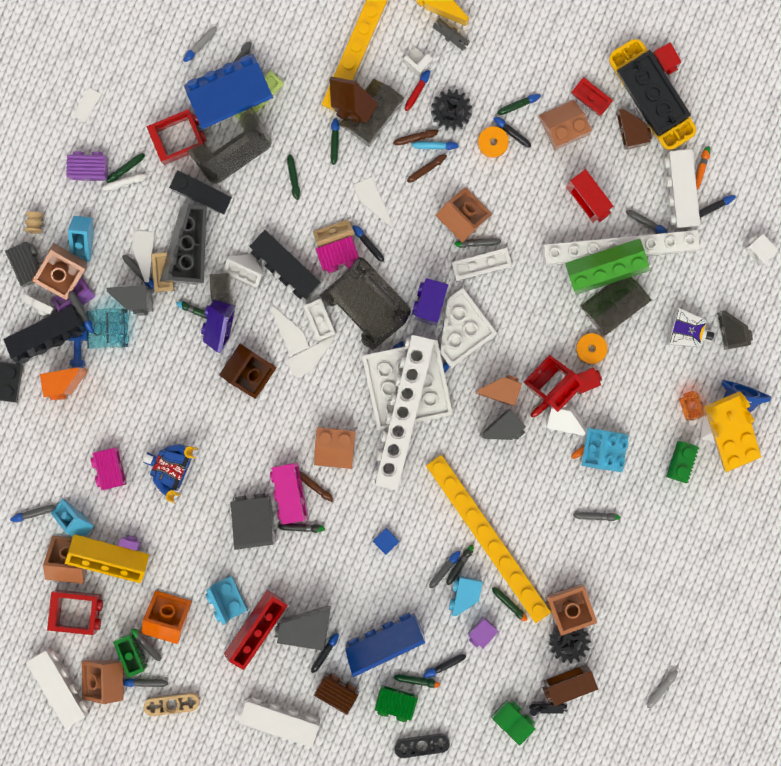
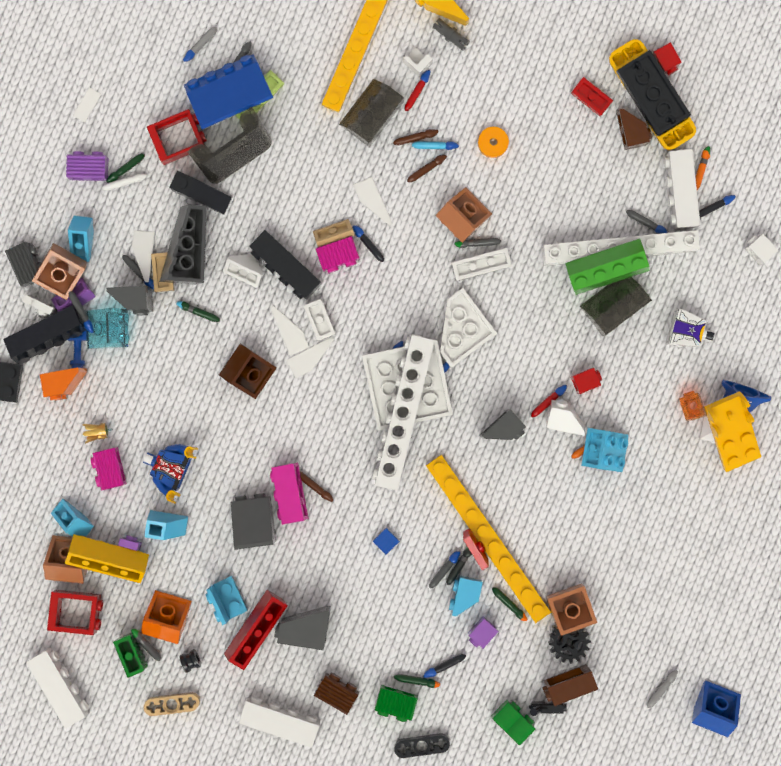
dark grey piece [10,505,56,522] -> none
tan bush [23,211,44,234] -> none
nougat slope [82,660,124,704] -> none
dark grey piece [123,678,169,687] -> none
dark purple slope [201,300,236,353] -> none
clear smoke slope [210,273,233,305] -> none
pearl dark grey piece [278,523,325,533] -> none
dark green piece [287,154,300,200] -> none
black piece [311,633,339,673] -> none
nougat slope [314,427,356,469] -> none
clear smoke windscreen [319,257,411,351] -> none
reddish brown slope [329,76,378,123] -> none
dark green piece [330,118,340,165] -> none
blue slope [345,612,425,677] -> none
dark purple brick [412,278,449,326] -> none
black gear [431,89,472,132] -> none
nougat slope [475,375,522,406] -> none
black piece [493,117,531,148] -> none
dark green piece [497,94,541,115] -> none
red window [523,355,584,412] -> none
nougat slope [539,100,592,151] -> none
red window [565,169,614,223] -> none
dark grey piece [573,512,621,521] -> none
light orange piece [576,333,607,364] -> none
green brick [666,441,699,483] -> none
clear smoke slope [717,311,753,350] -> none
none -> pearl gold piece [83,423,113,444]
none -> medium azure slope [144,510,188,540]
none -> black wheel [179,649,201,673]
none -> plate [463,528,489,570]
none -> blue slope [692,680,741,737]

